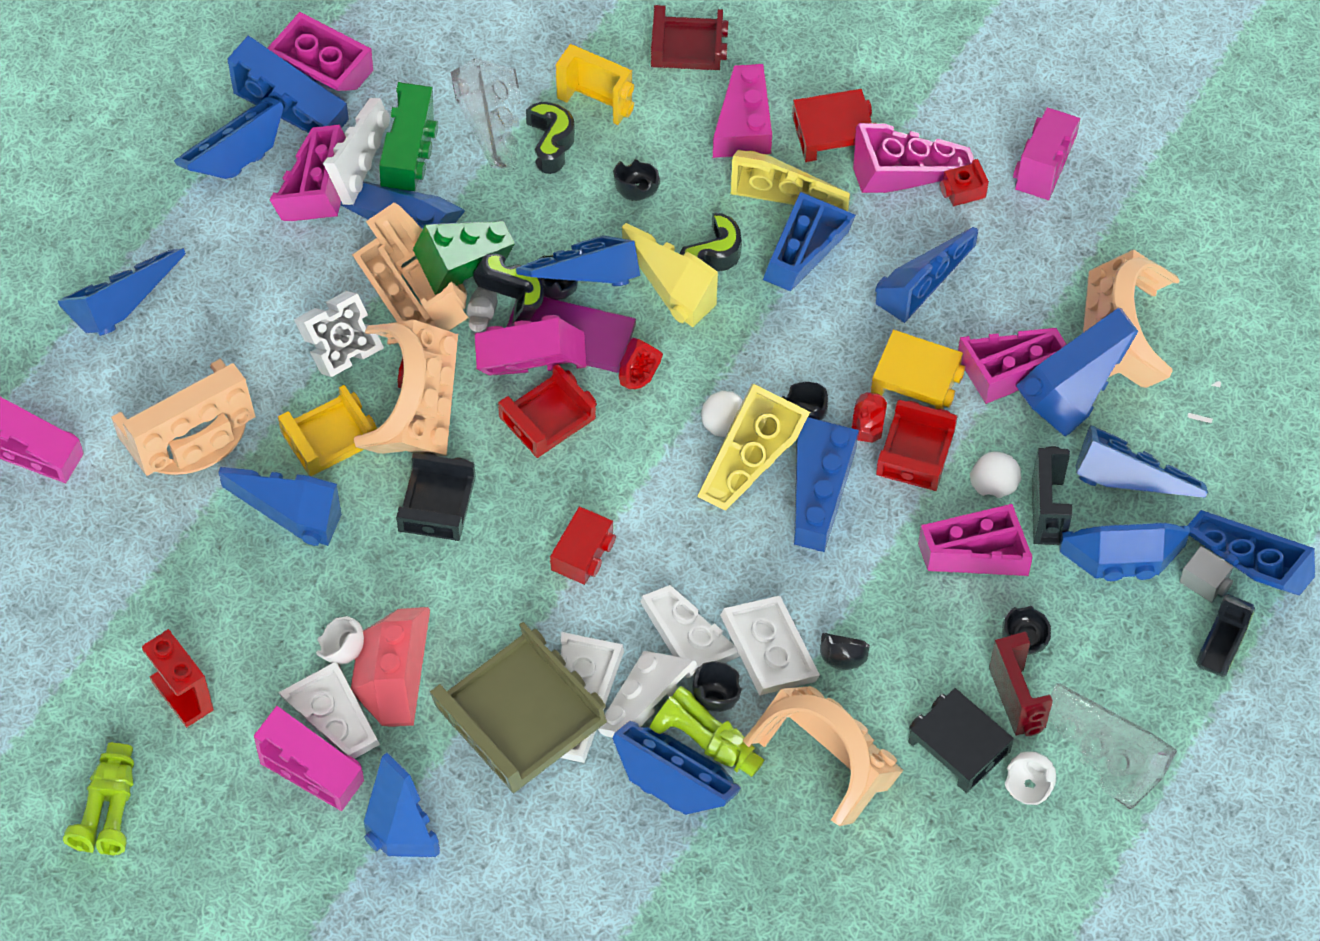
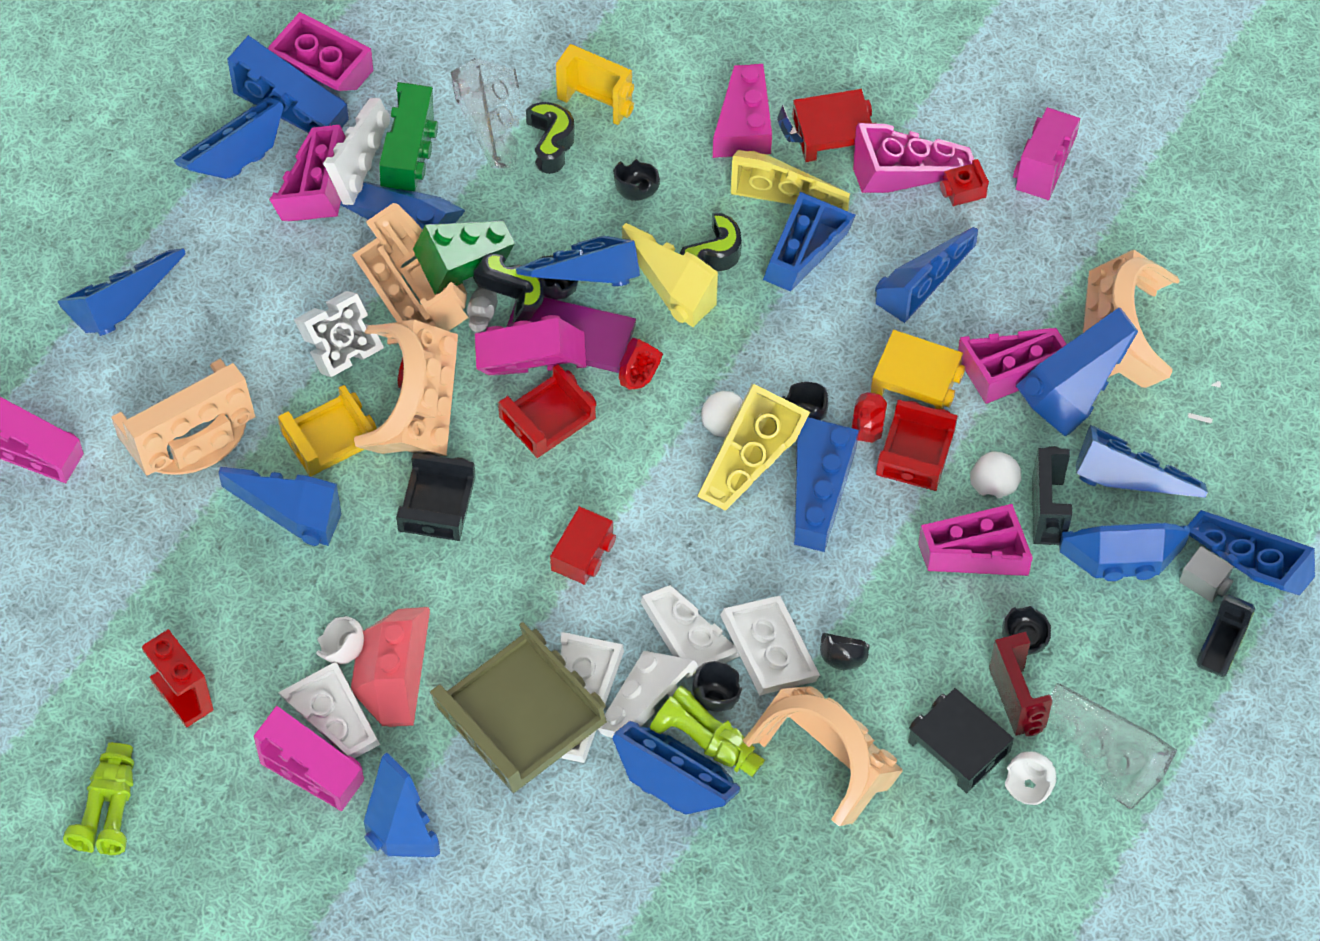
dark red panel [651,5,729,70] -> none
none -> sticker [777,105,804,143]

